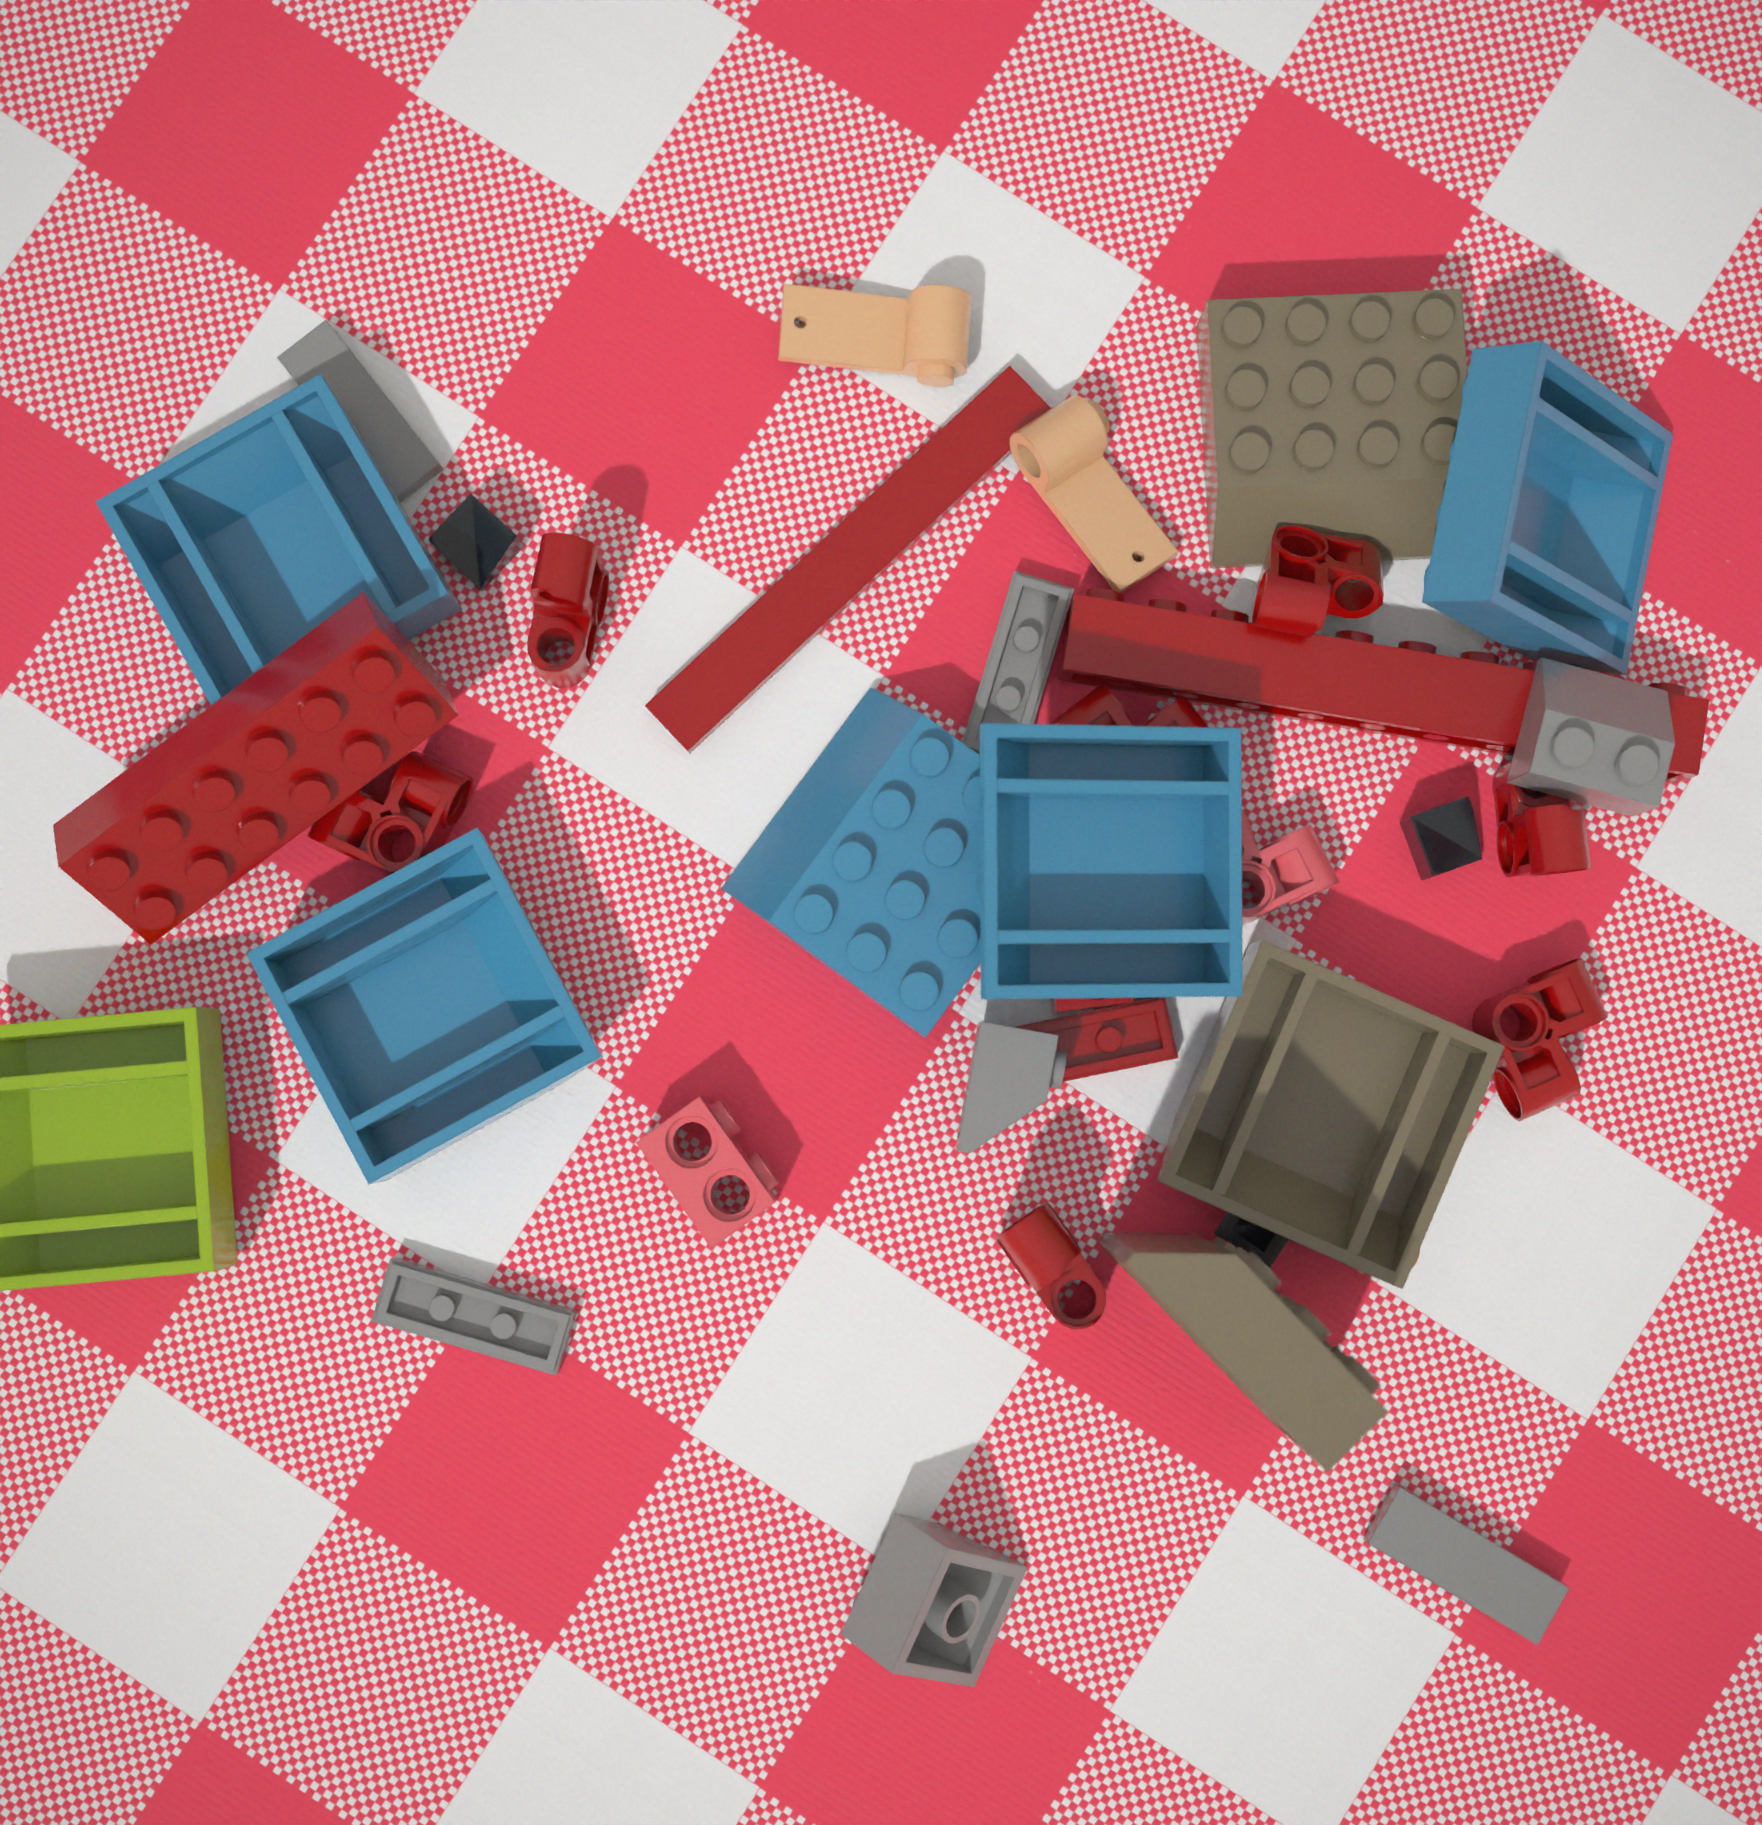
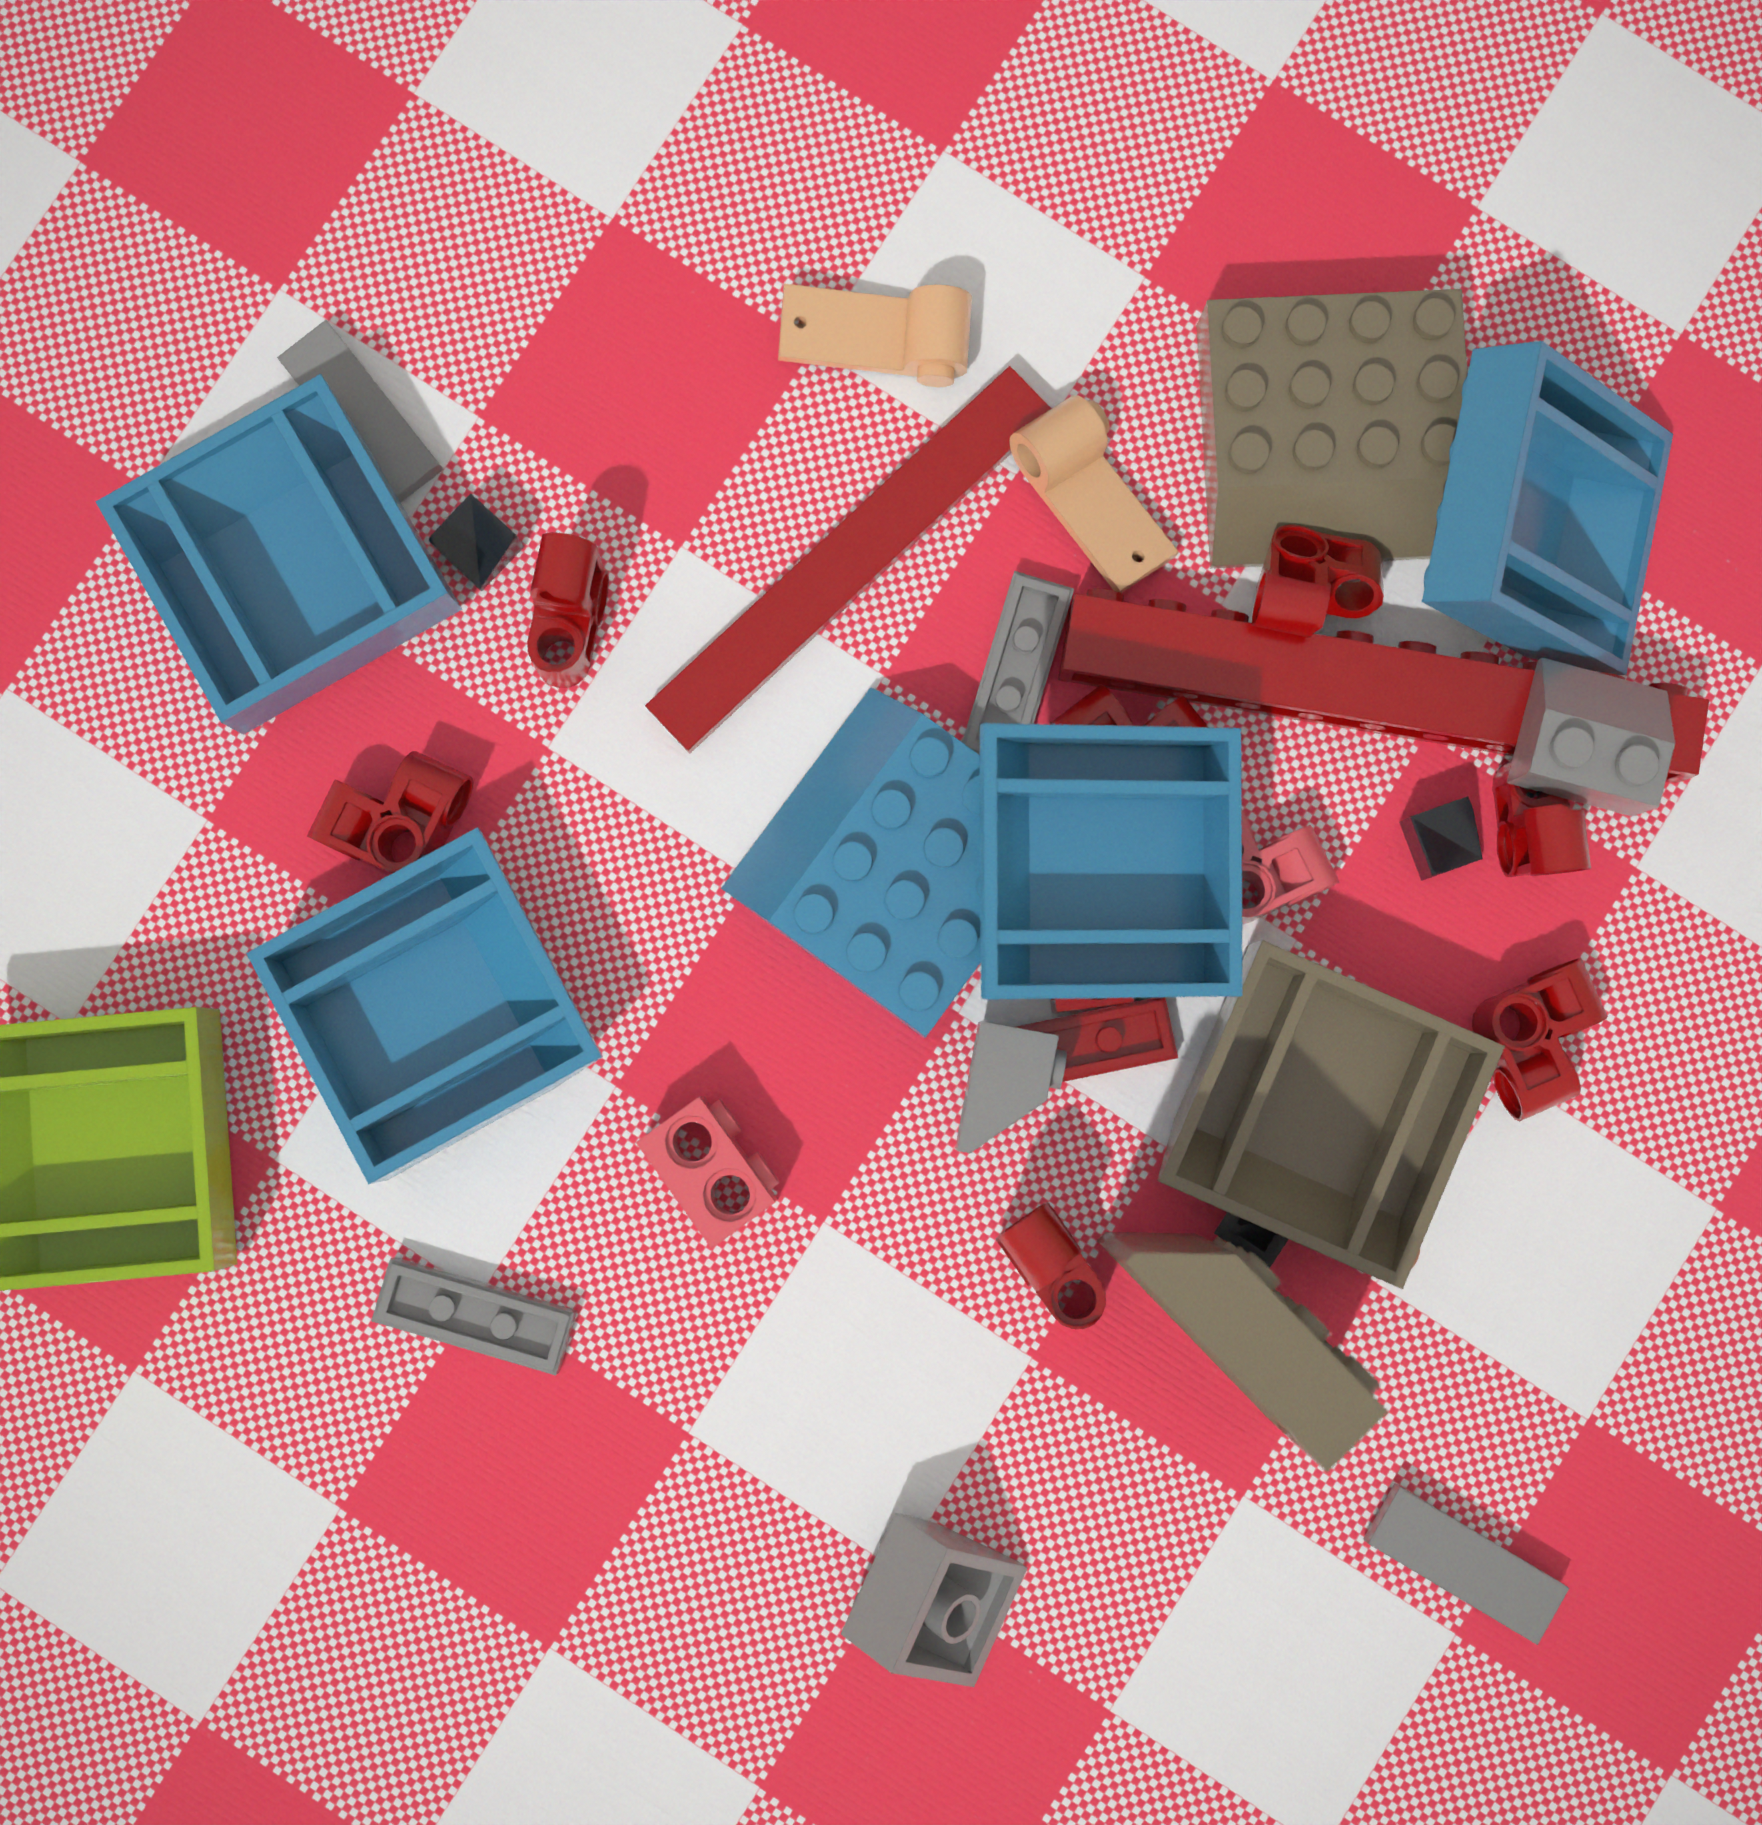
red brick [53,591,459,945] -> none

